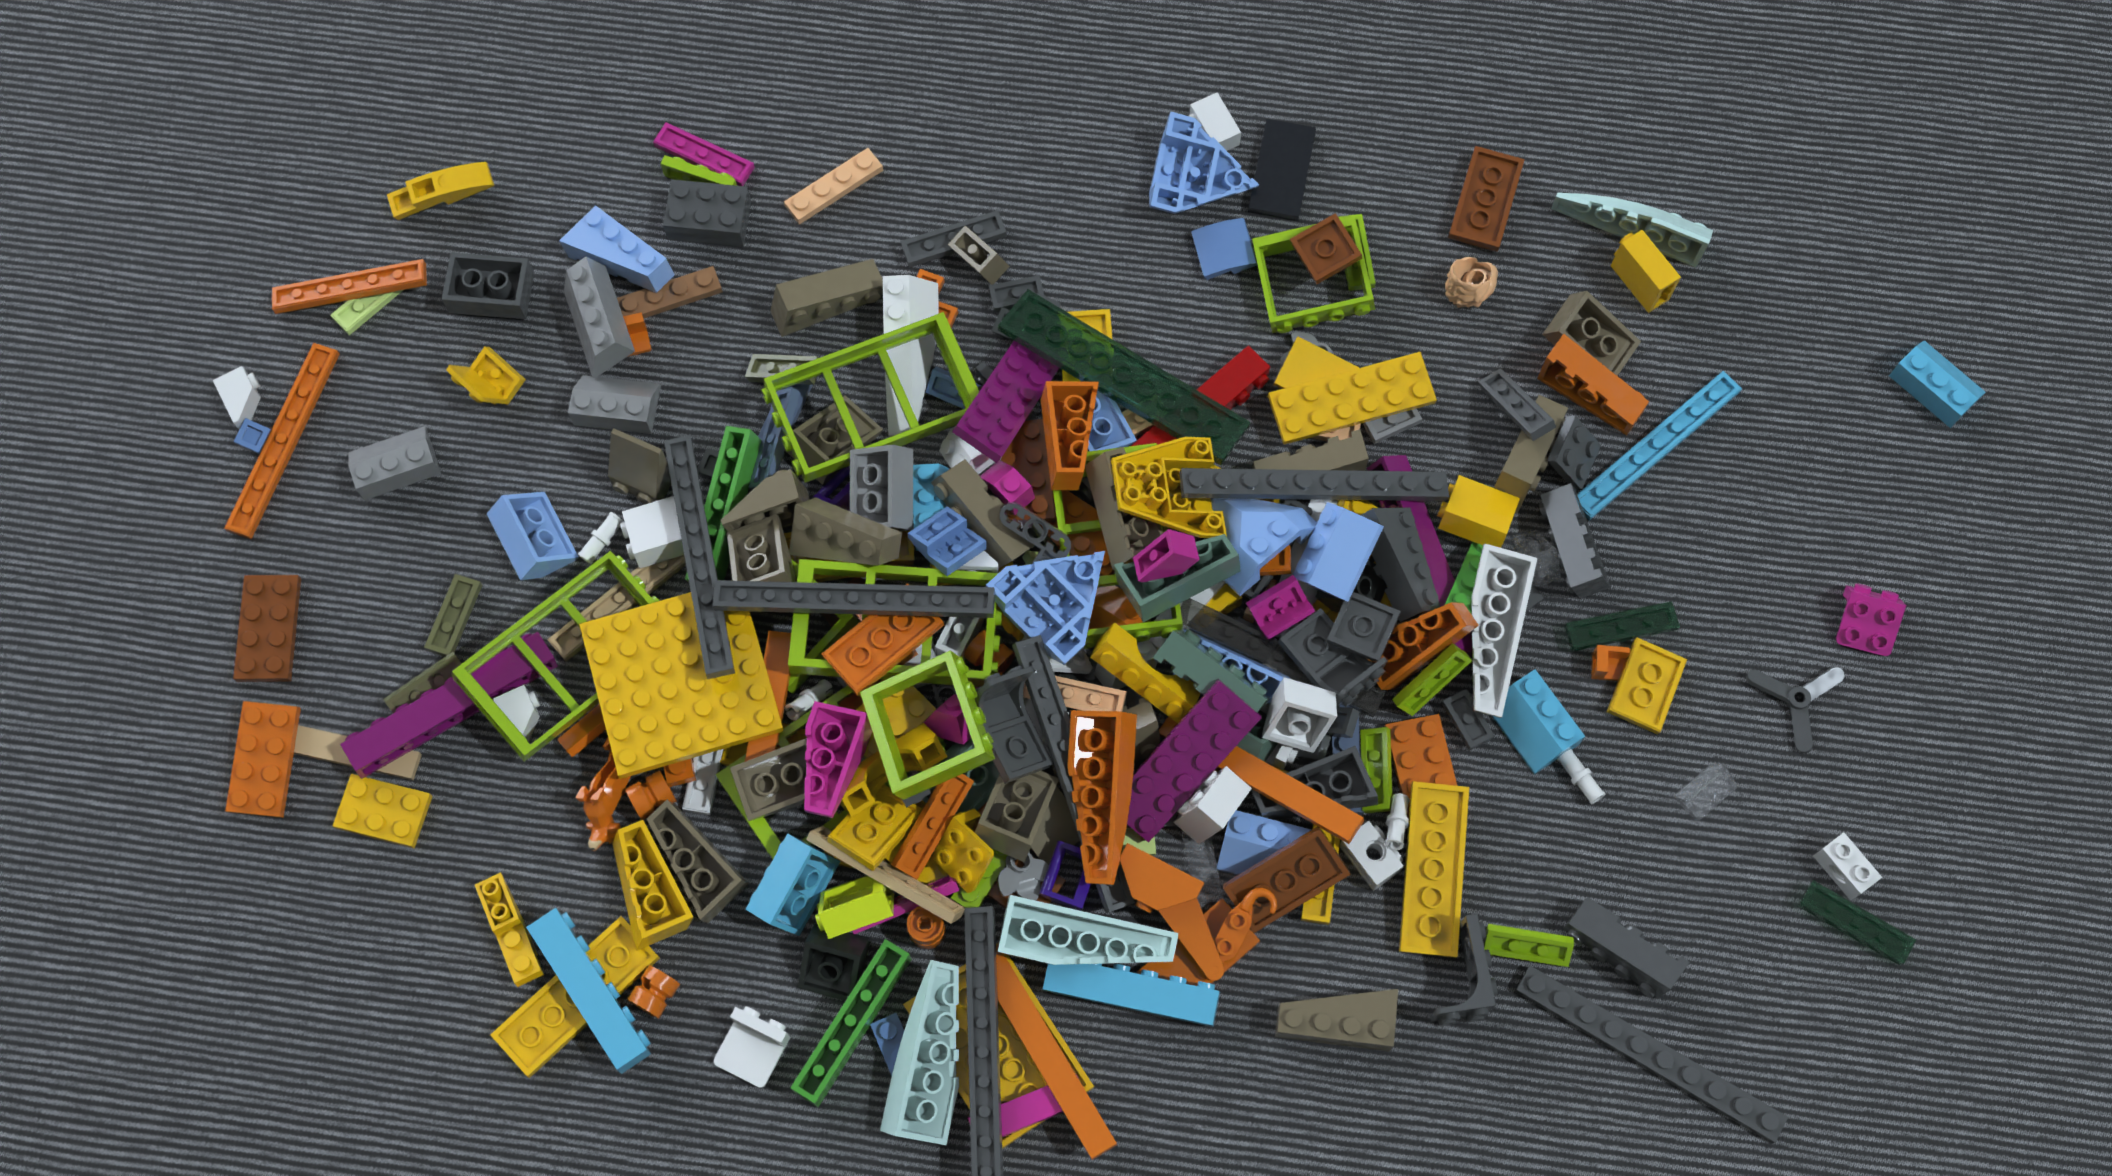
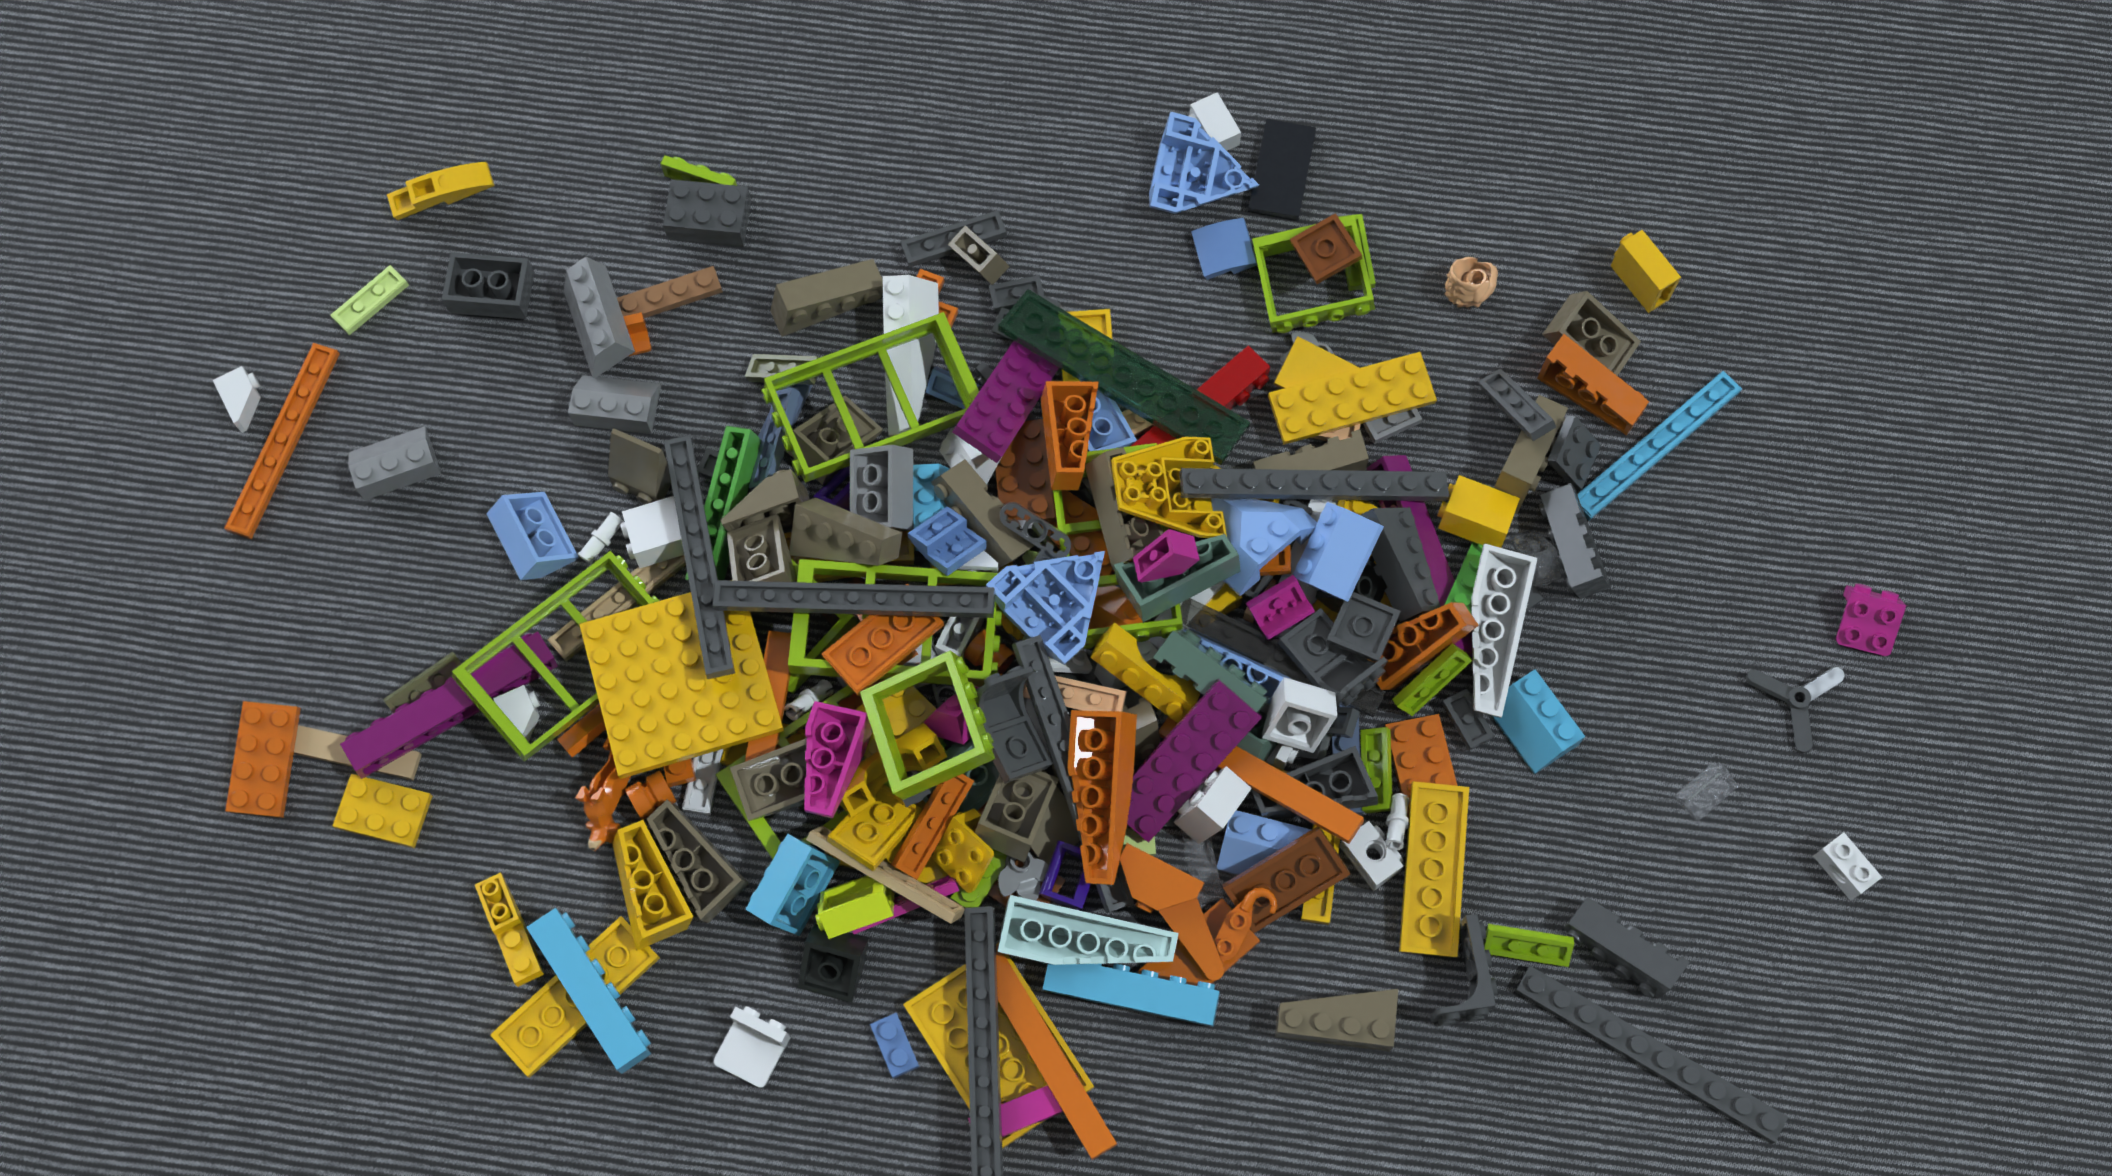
dark orange plate [233,575,301,682] -> none
medium blue plate [234,418,271,454] -> none
orange tile [272,259,427,314] -> none
olive plate [424,574,483,657] -> none
yellow bracket [446,346,526,405] -> none
light blue wedge [559,206,674,293] -> none
orange wheel [627,965,680,1019] -> none
dark pink tile [653,122,755,186] -> none
light nougat plate [784,148,883,225] -> none
bright green brick [790,939,912,1107] -> none
light aqua wedge [880,960,959,1145] -> none
orange wheel [906,906,946,949] -> none
dark pink slope [980,460,1035,515] -> none
dark orange plate [1448,146,1525,252] -> none
light aqua wedge [1551,193,1713,267] -> none
white pin [1557,749,1606,805] -> none
clear green plate [1565,601,1680,652] -> none
orange panel [1591,645,1630,681] -> none
yellow tile [1607,637,1687,734] -> none
clear green plate [1798,880,1916,966] -> none
medium azure slope [1889,341,1986,428] -> none

